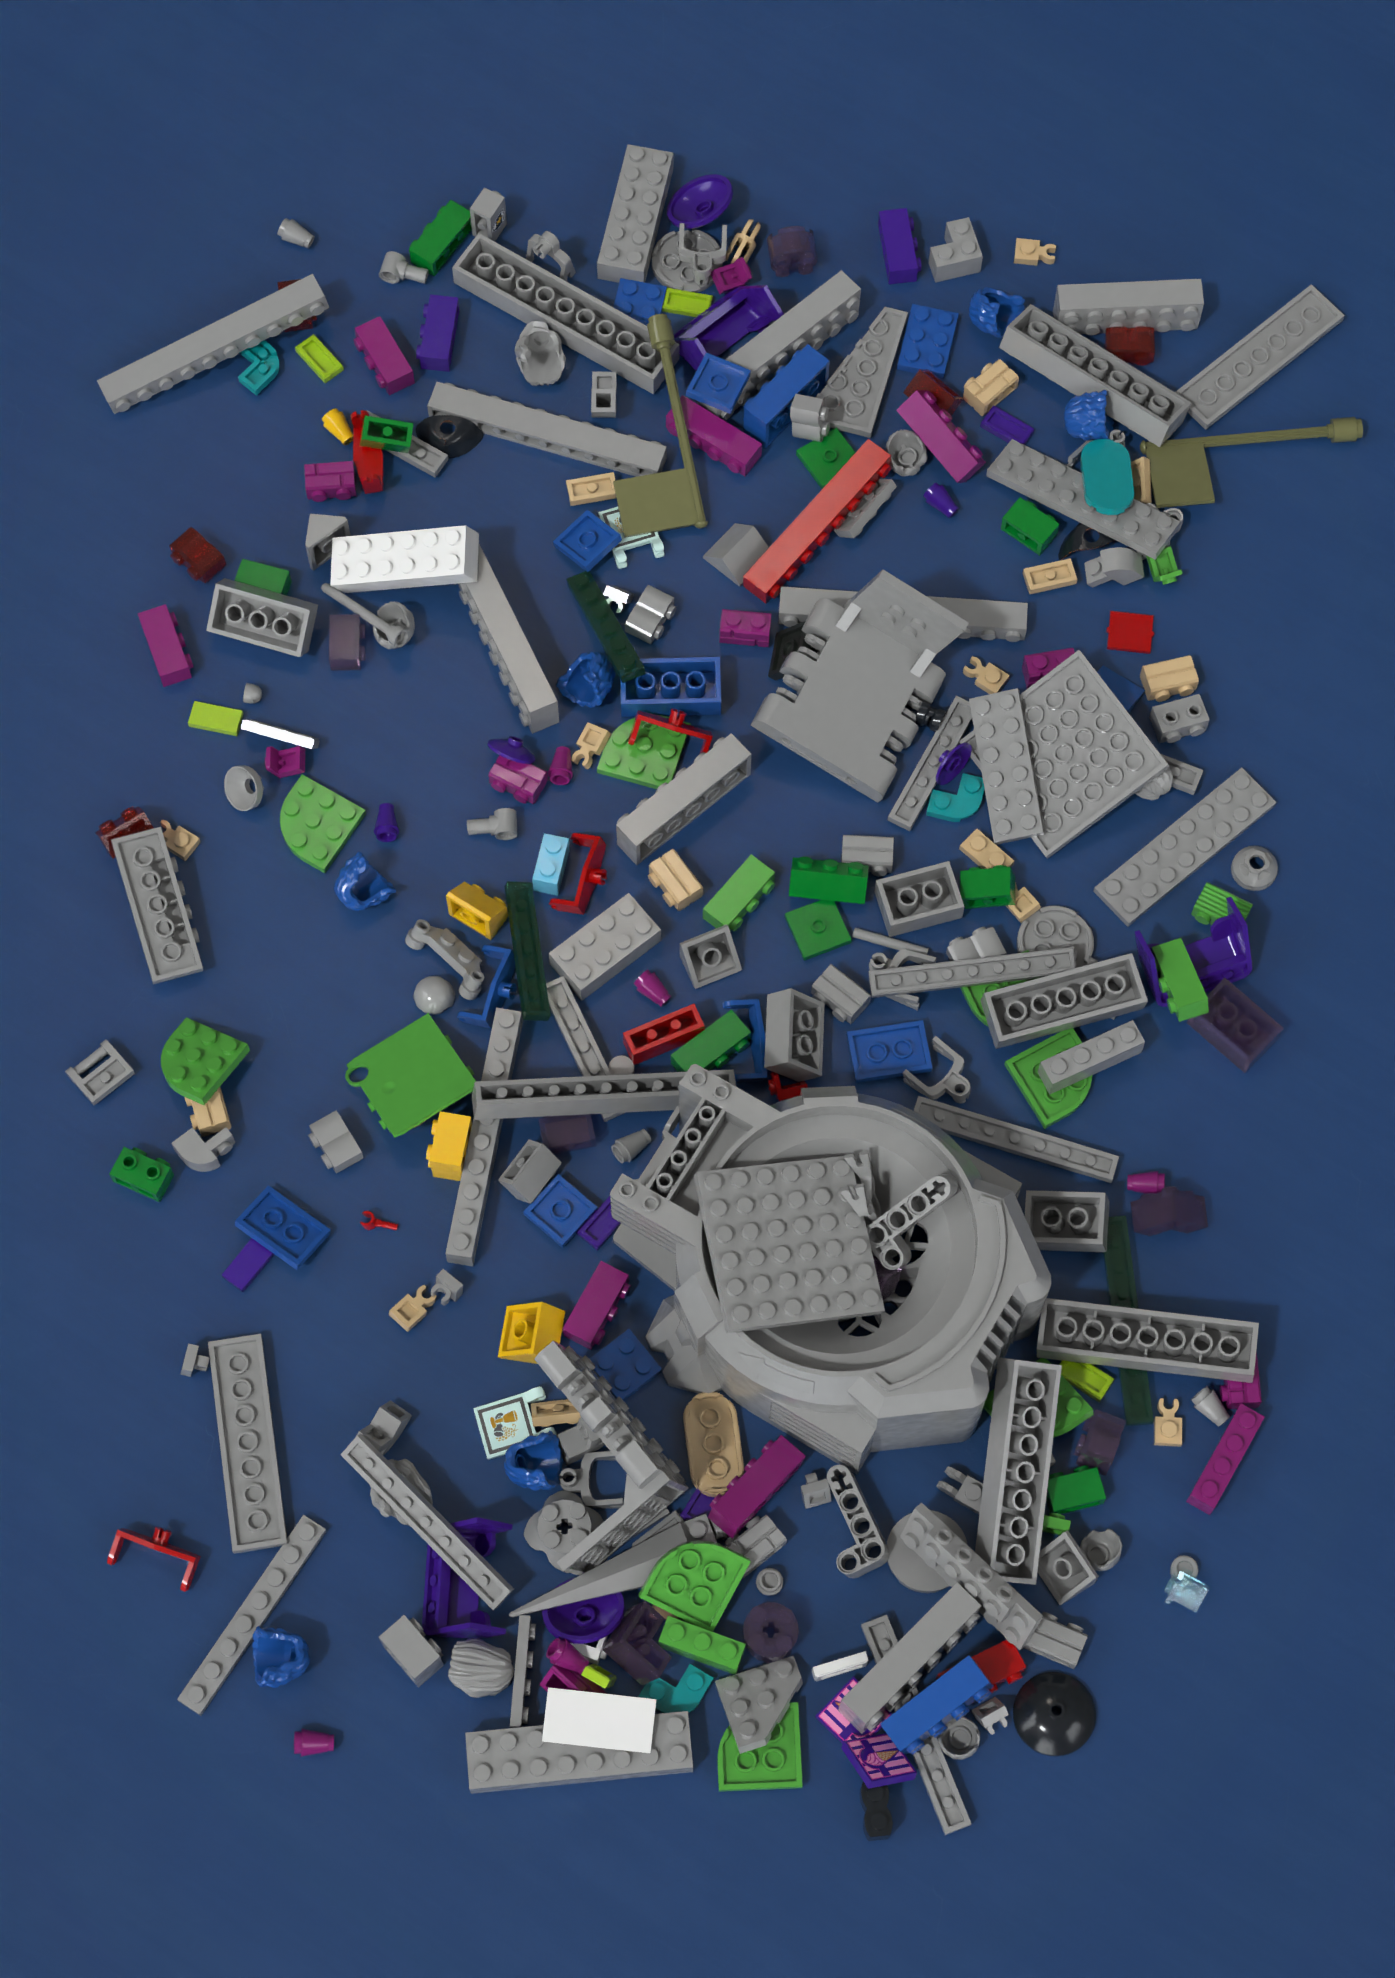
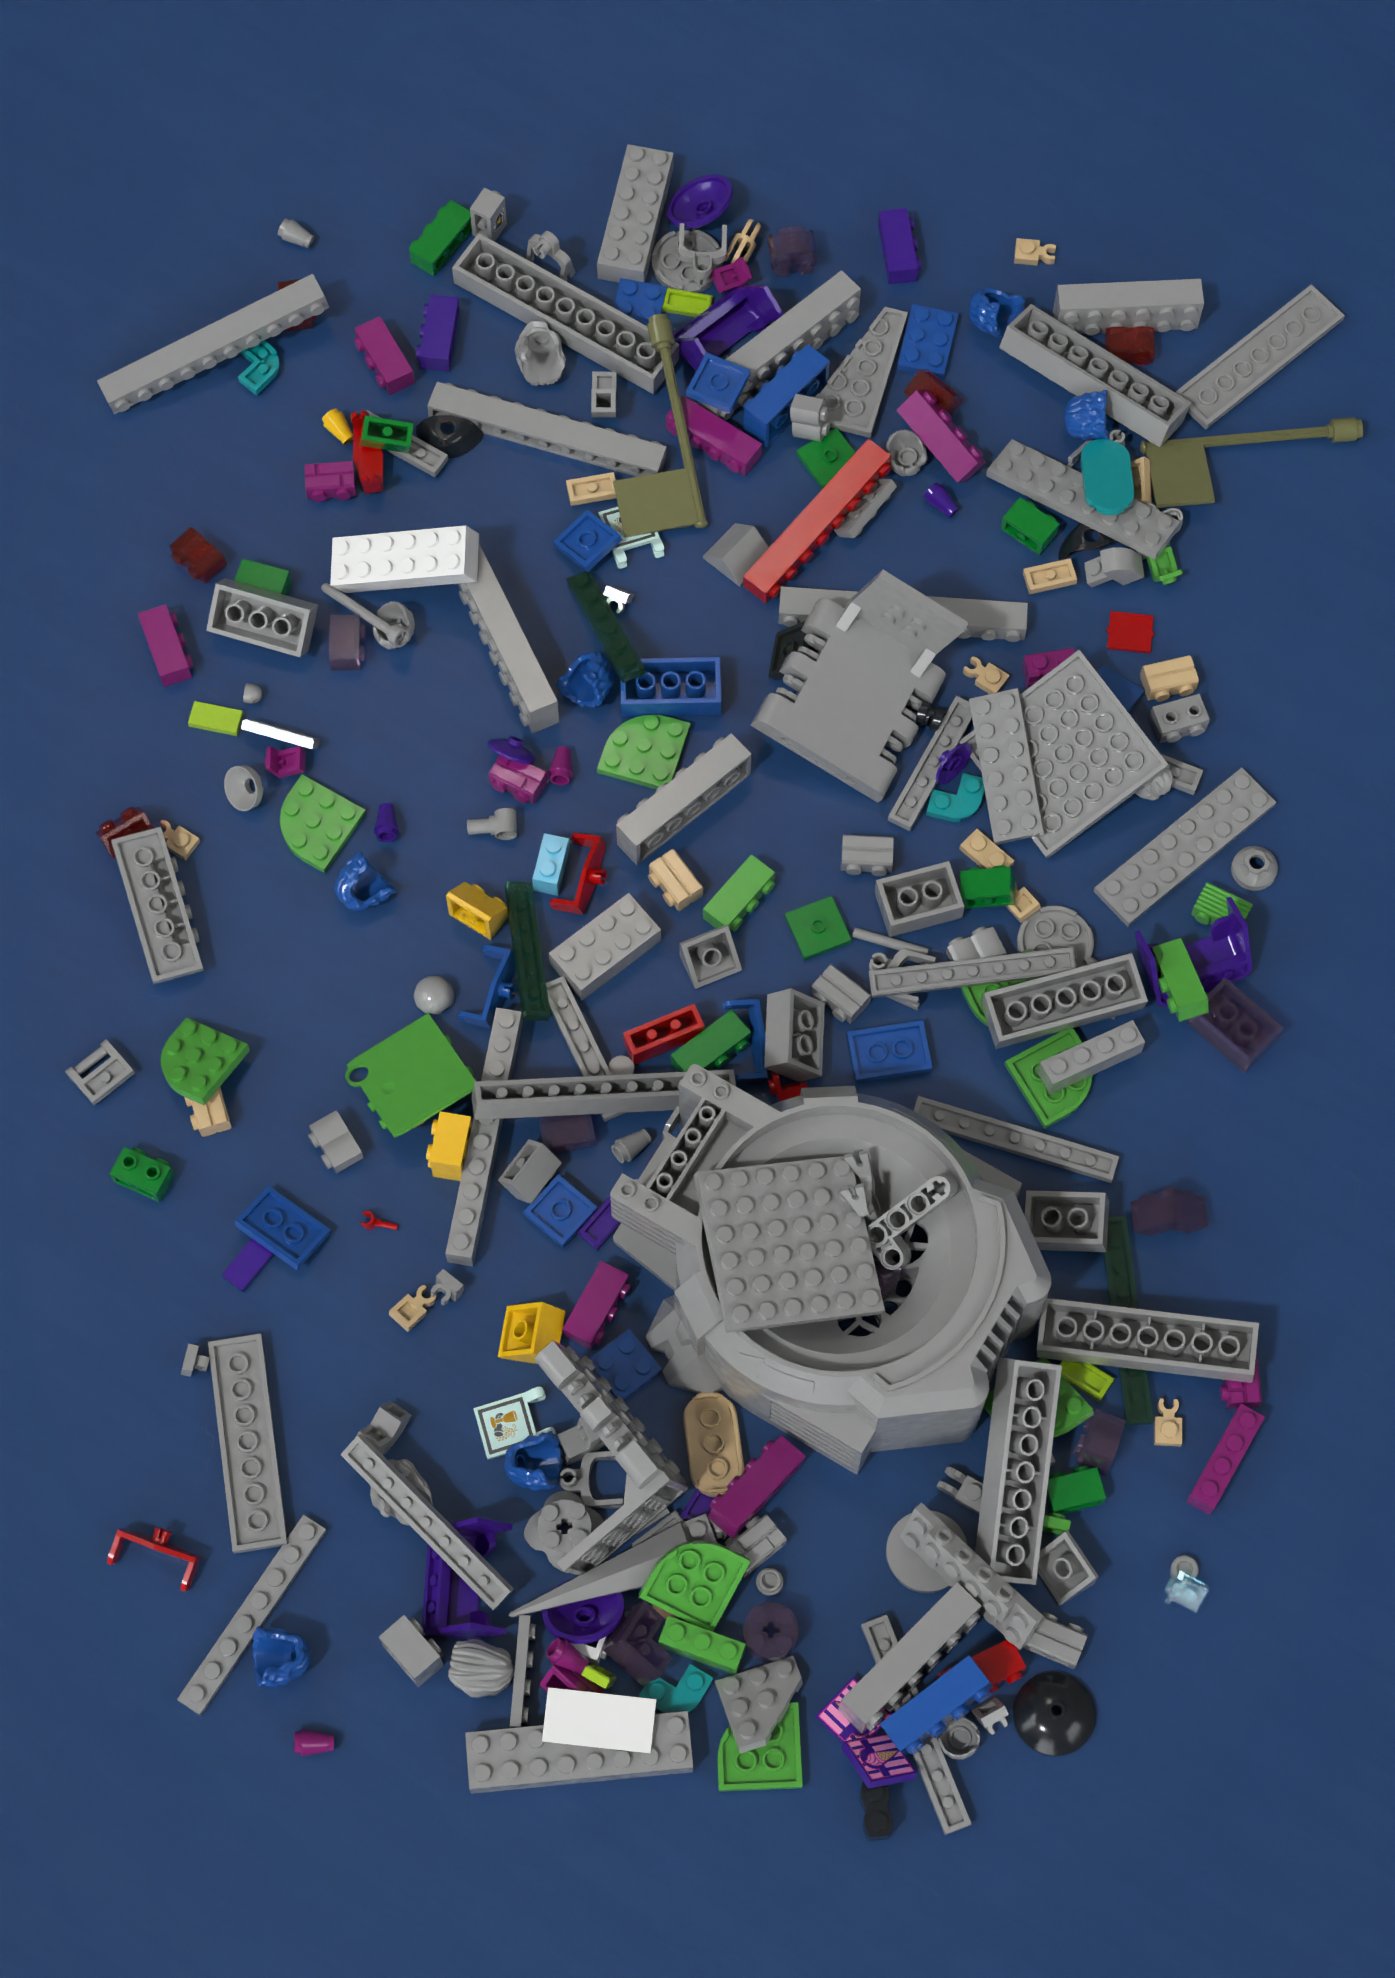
light grey brick [171,1127,235,1172] -> none
lime tile [295,334,344,383] -> none
light grey slope [305,514,351,571] -> none
light grey pin [379,251,428,284] -> none
light grey plate [405,919,484,1000] -> none
tan plate [531,1399,581,1427] -> none
tan plate [571,722,611,769] -> none
light grey brick [625,585,676,644] -> none
red piece [628,709,713,754] -> none
magenta cone [634,969,672,1007] -> none
magenta brick [719,609,771,647] -> none
green brick [789,857,869,904] -> none
light grey tile [801,1473,831,1509] -> none
white tile [812,1651,868,1682] -> none
light grey beam [827,1465,890,1579] -> none
light grey piece [903,1036,971,1103] -> none
light grey brick [929,217,983,283] -> none
tan brick [963,359,1019,416] -> none
dark purple tile [980,405,1034,445] -> none
light grey hair [1080,1529,1123,1571] -> none
magenta cone [1127,1171,1165,1197] -> none
light grey cone [1191,1386,1230,1427] -> none

